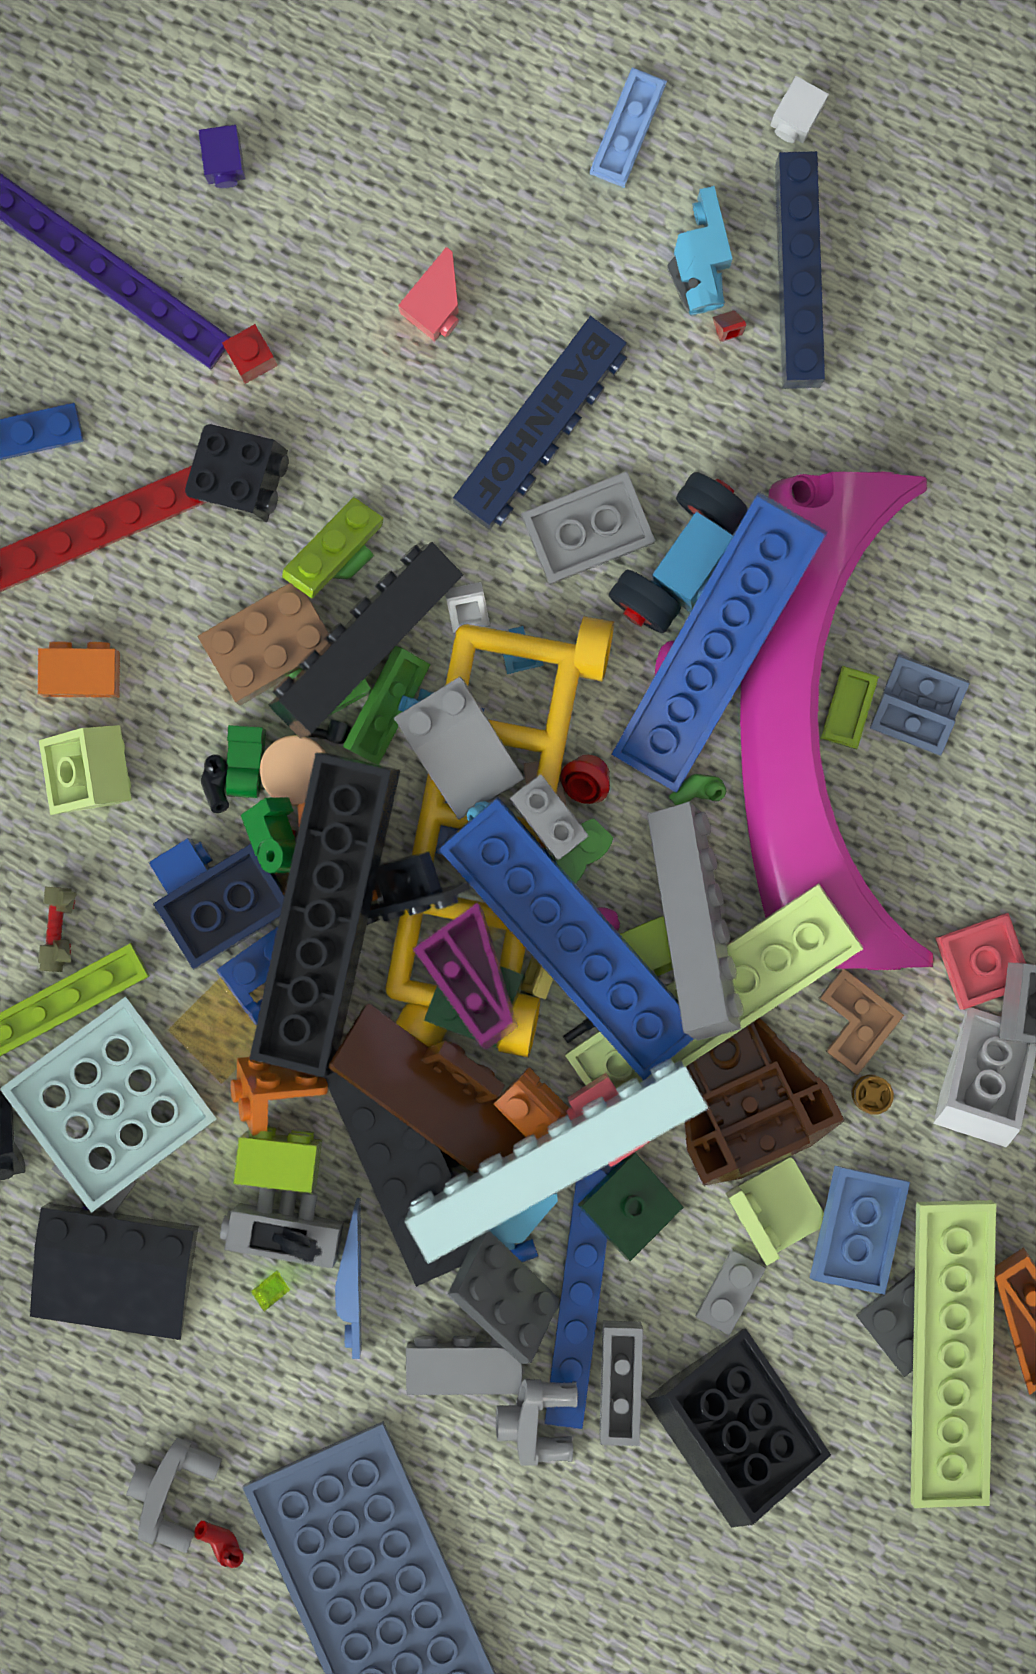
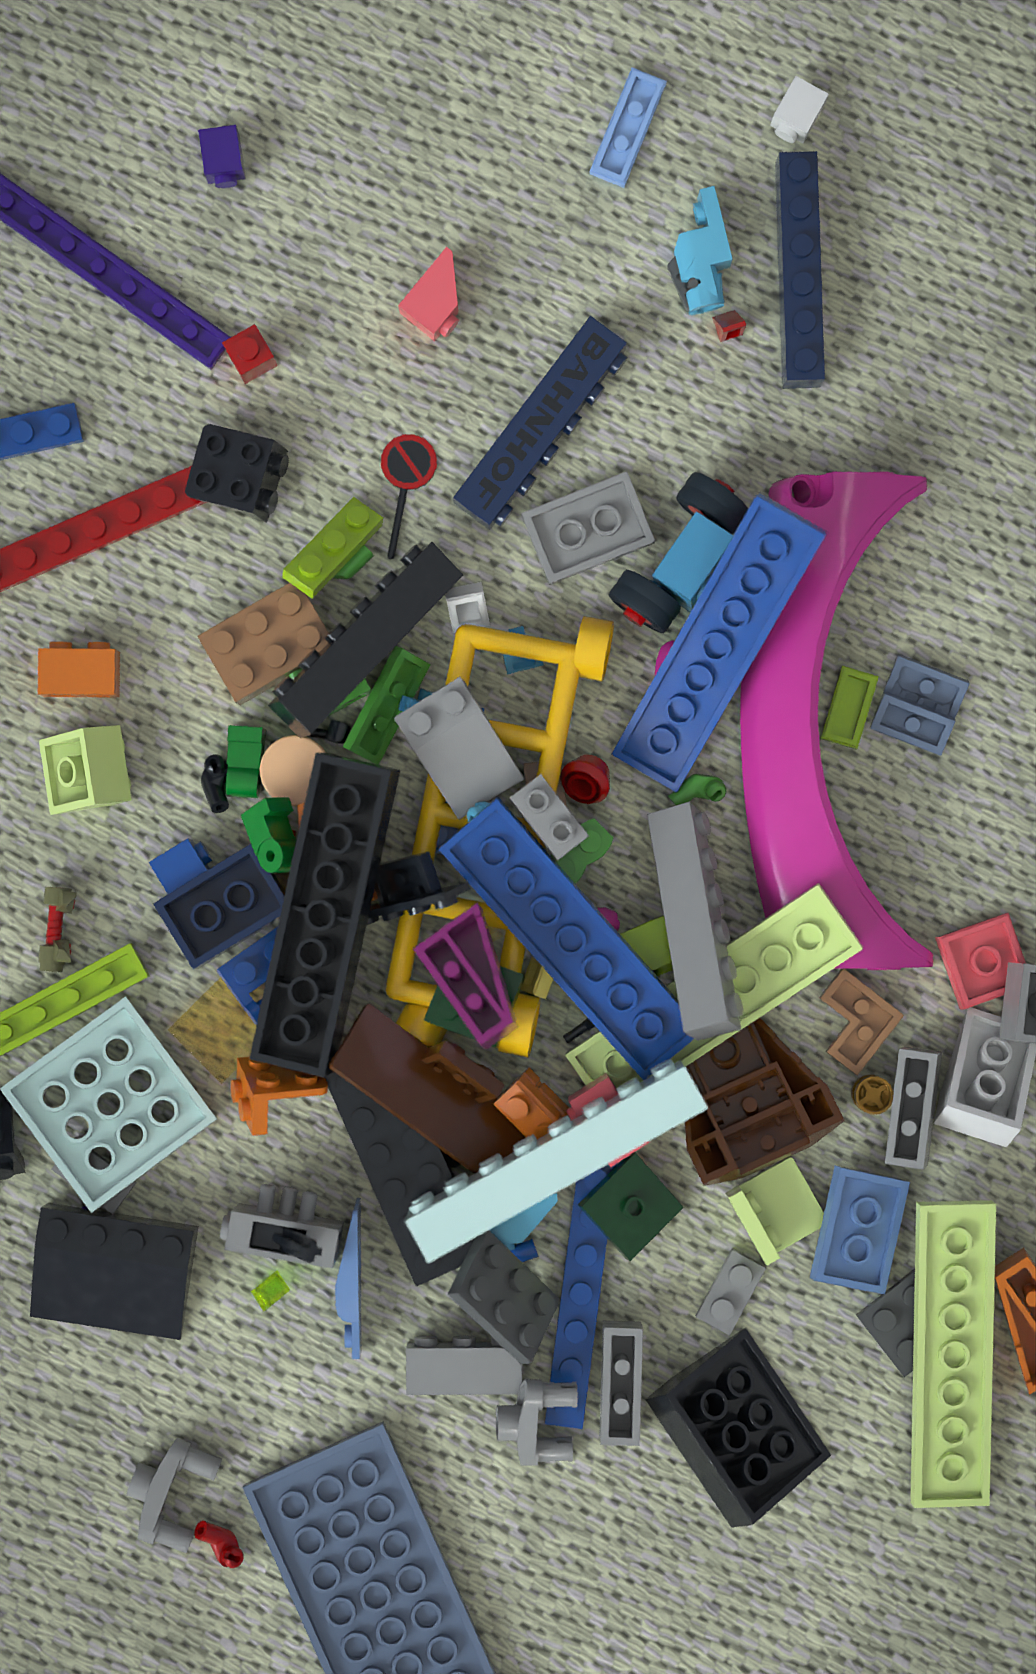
lime brick [233,1126,322,1193] -> none
none -> piece [381,434,437,559]
none -> light grey brick [885,1046,942,1170]

